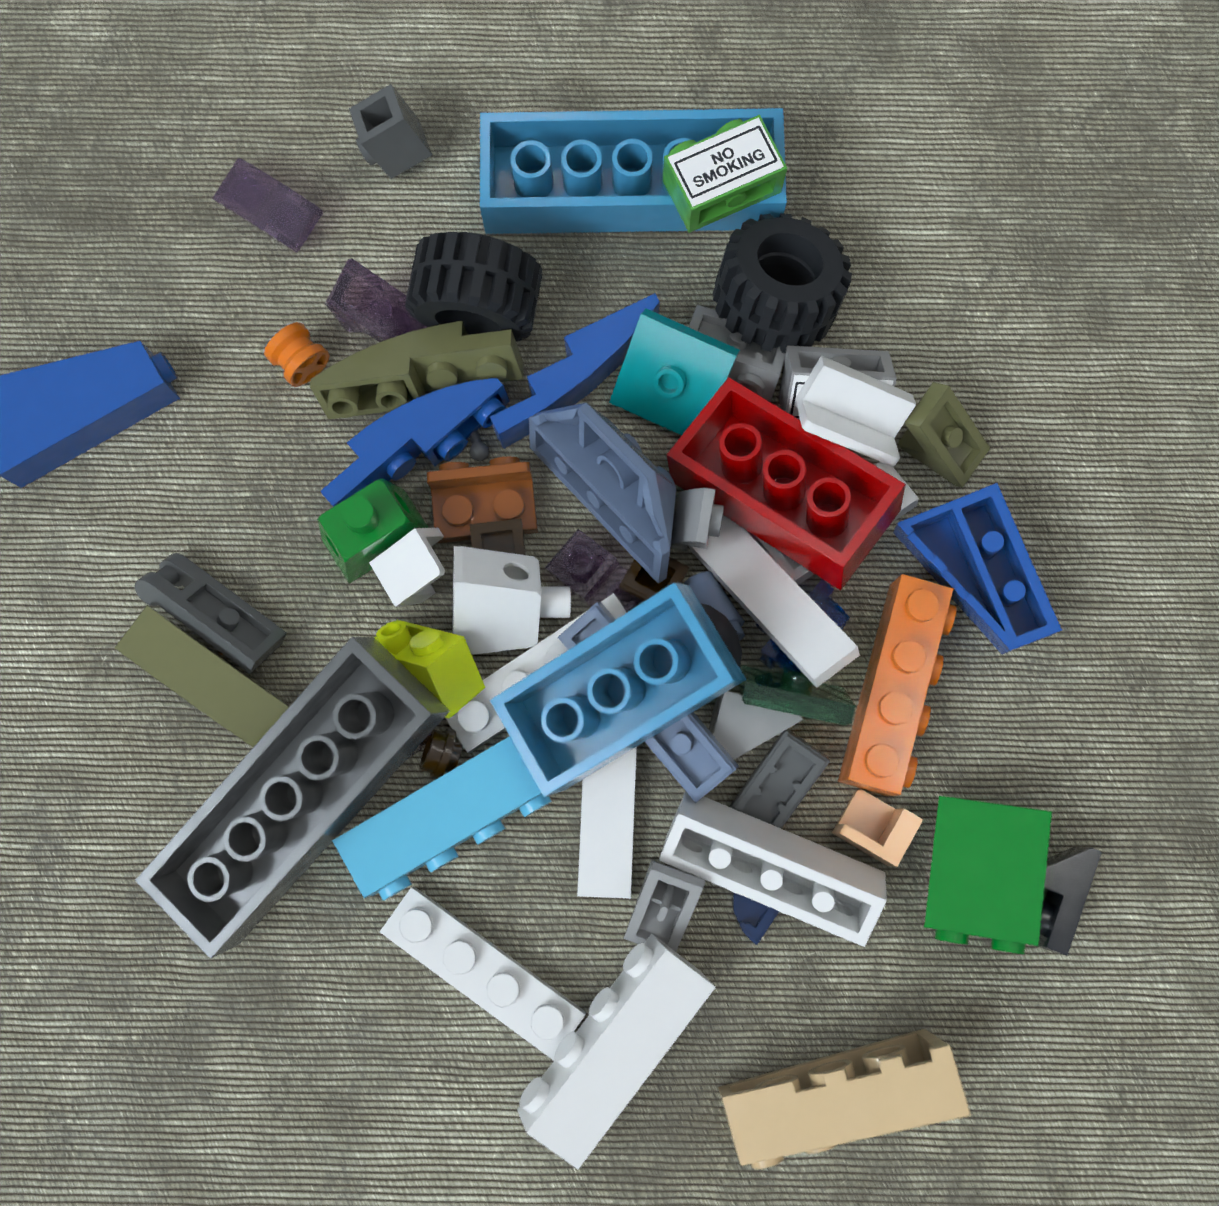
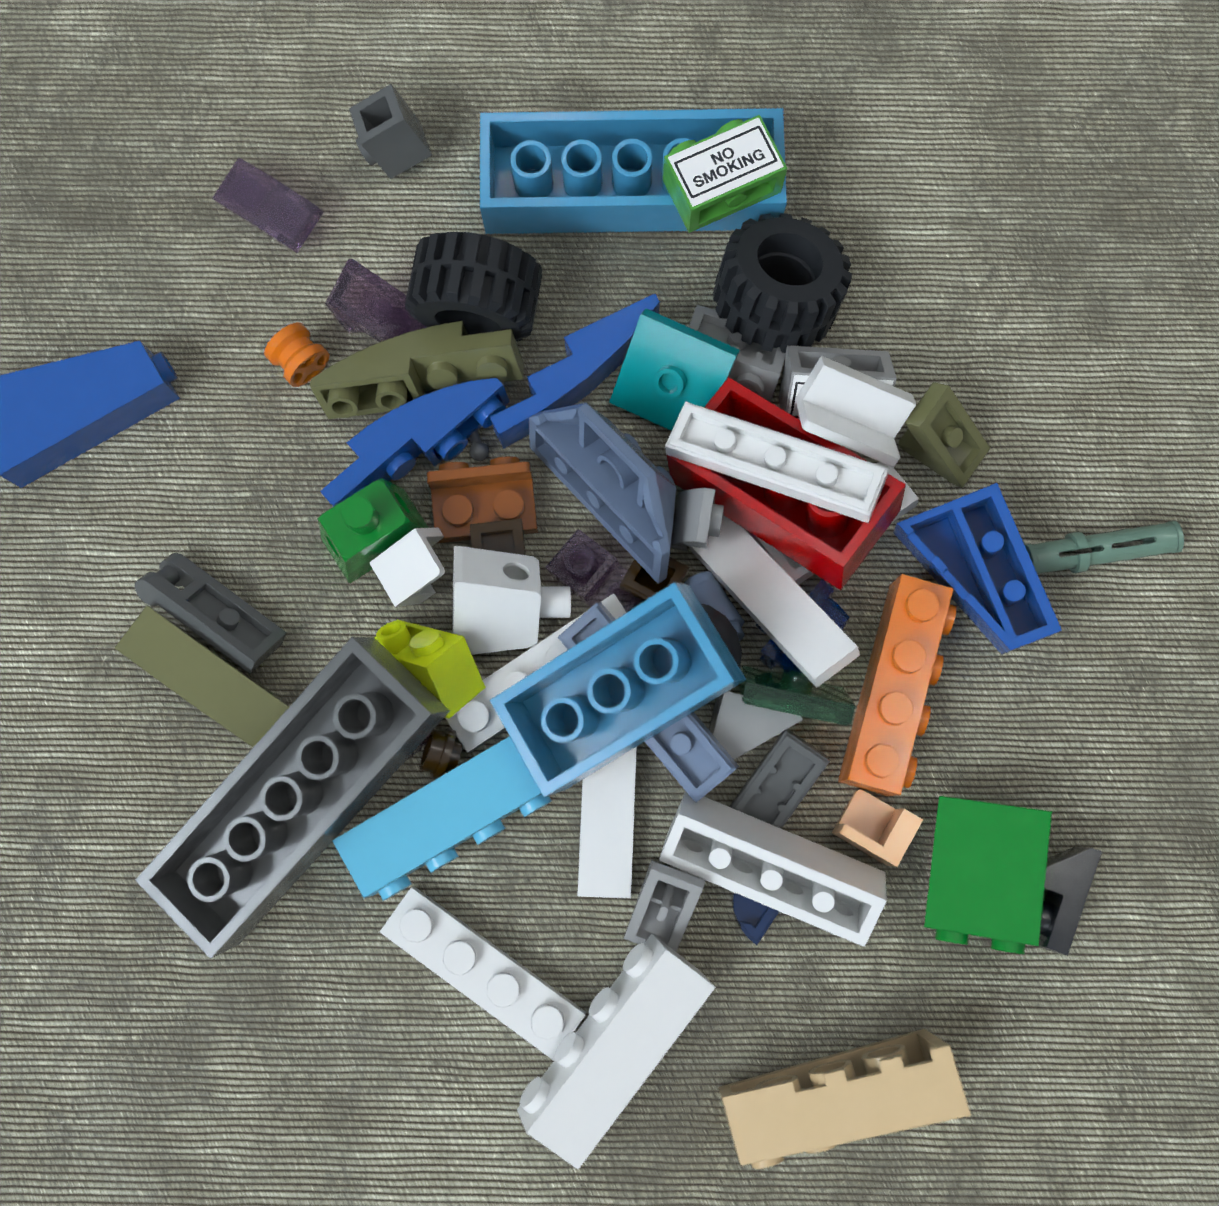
none -> white tile [665,401,889,523]
none -> sand green pin [1024,521,1184,574]

